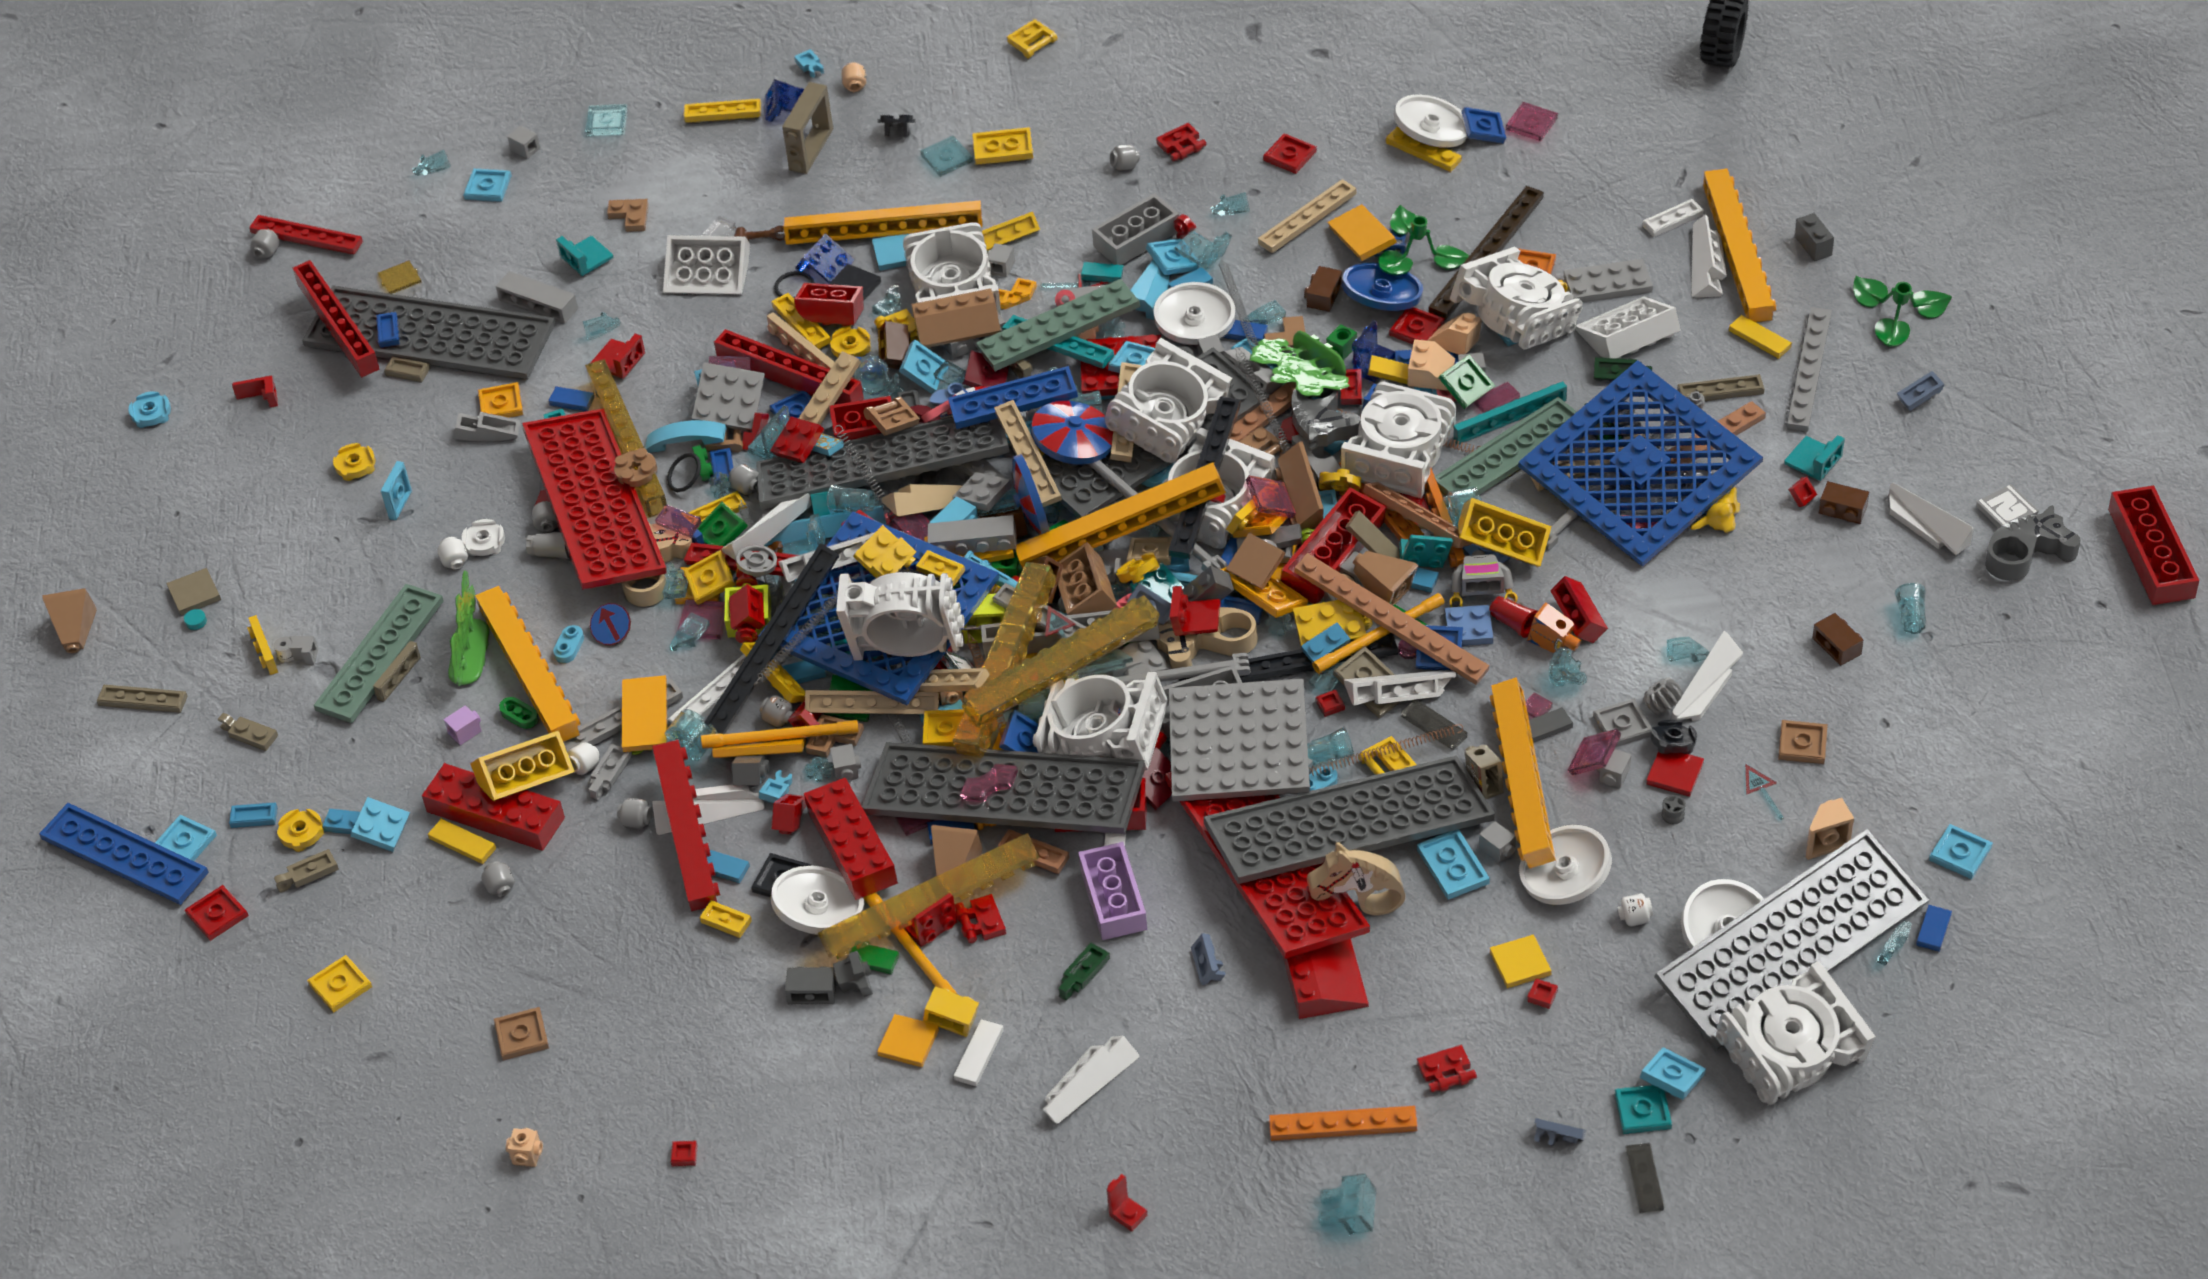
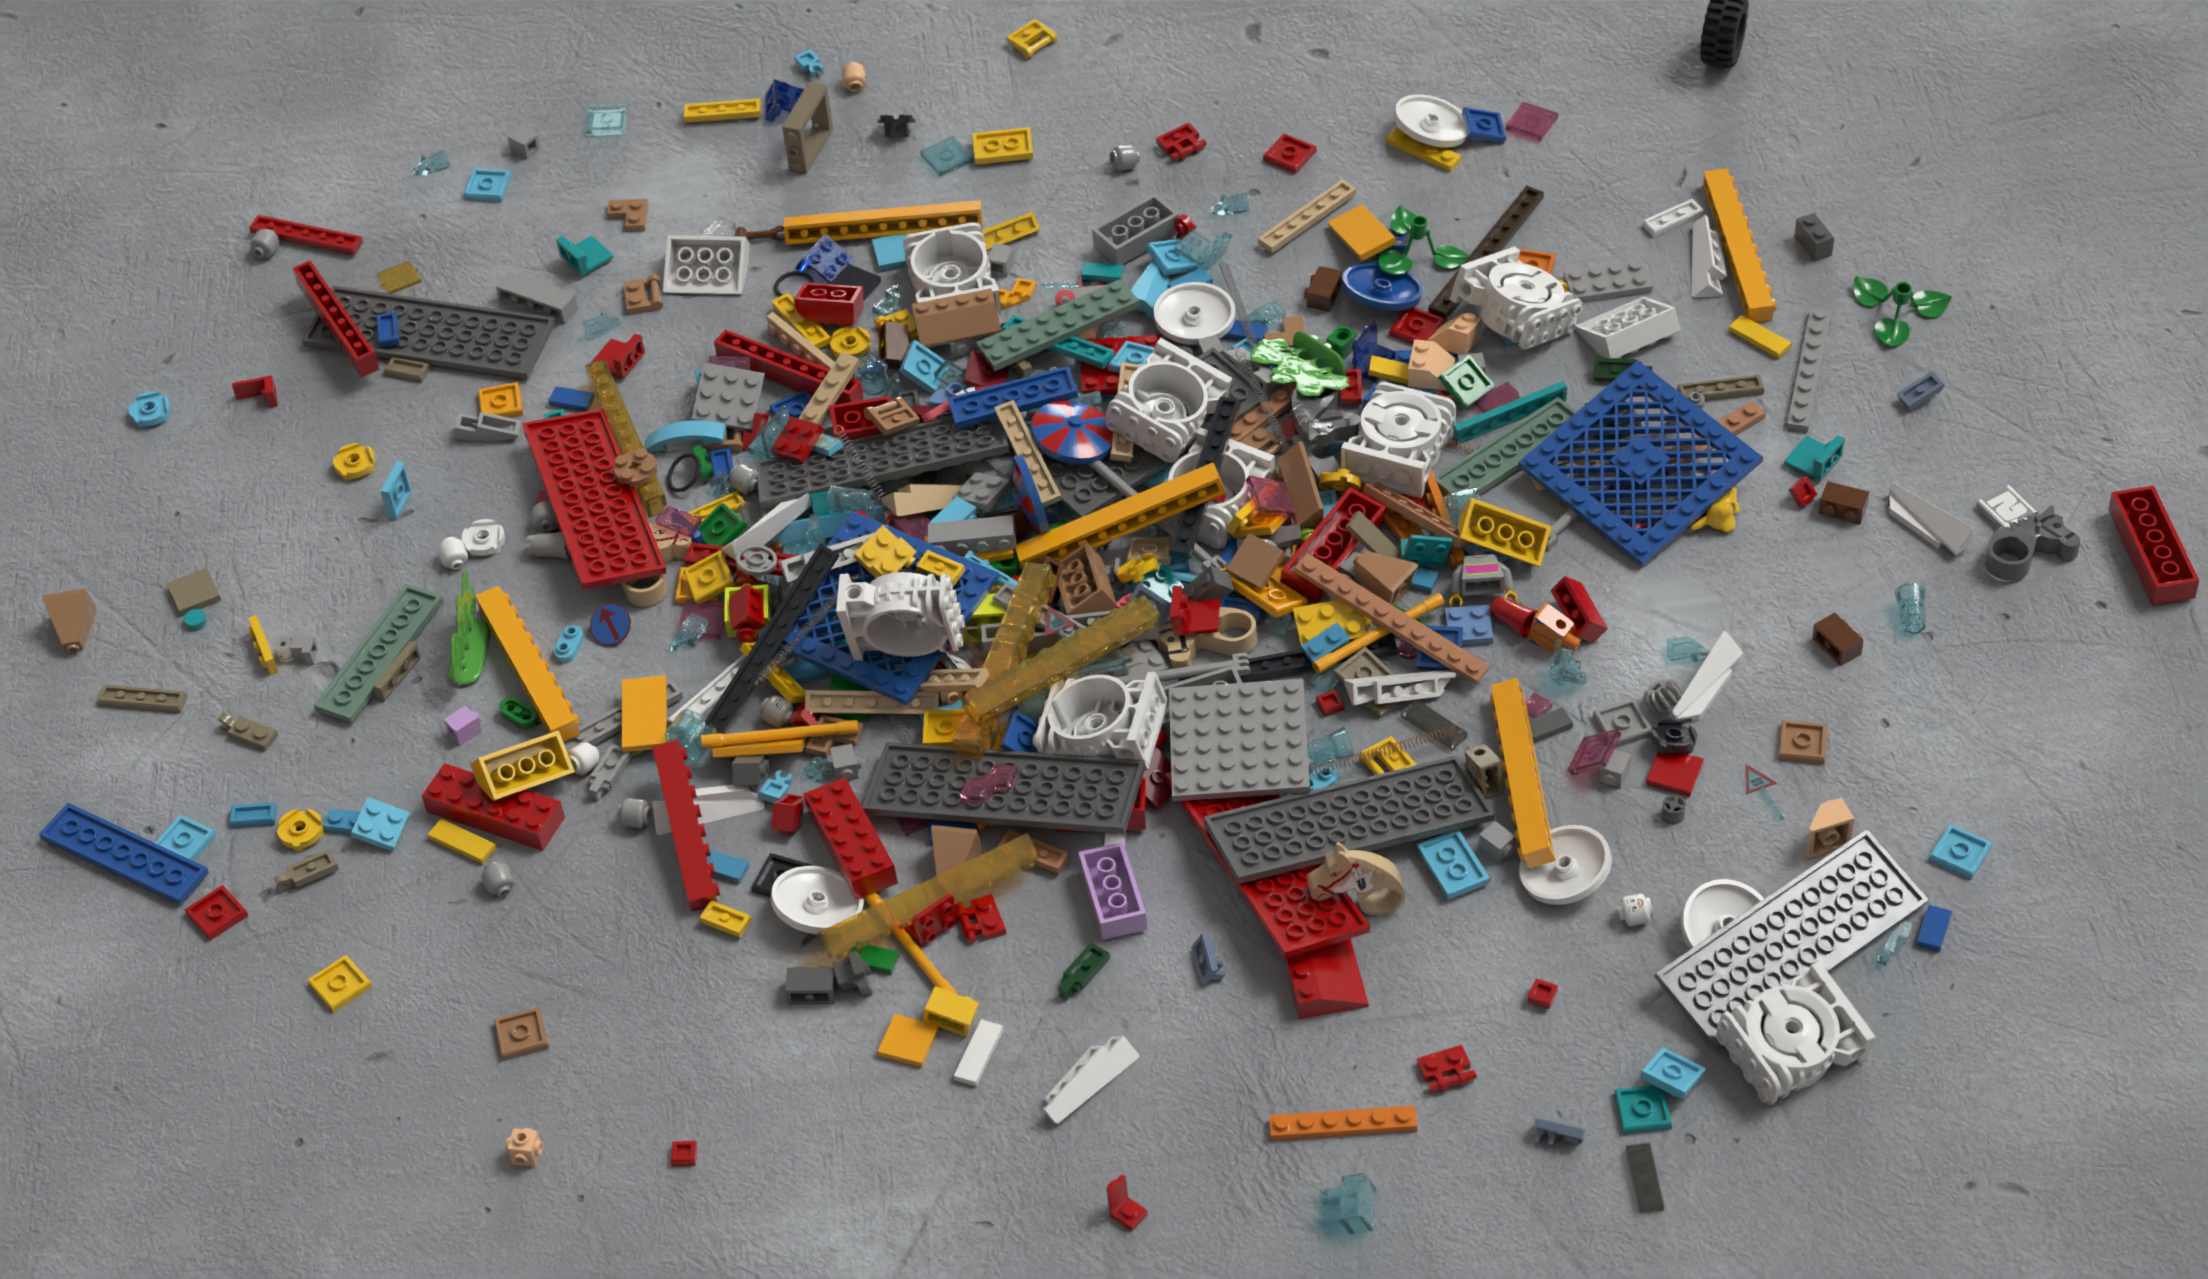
clear light blue slope [662,562,688,600] -> none
yellow tile [1490,934,1552,988] -> none
none -> medium nougat plate [623,274,663,315]

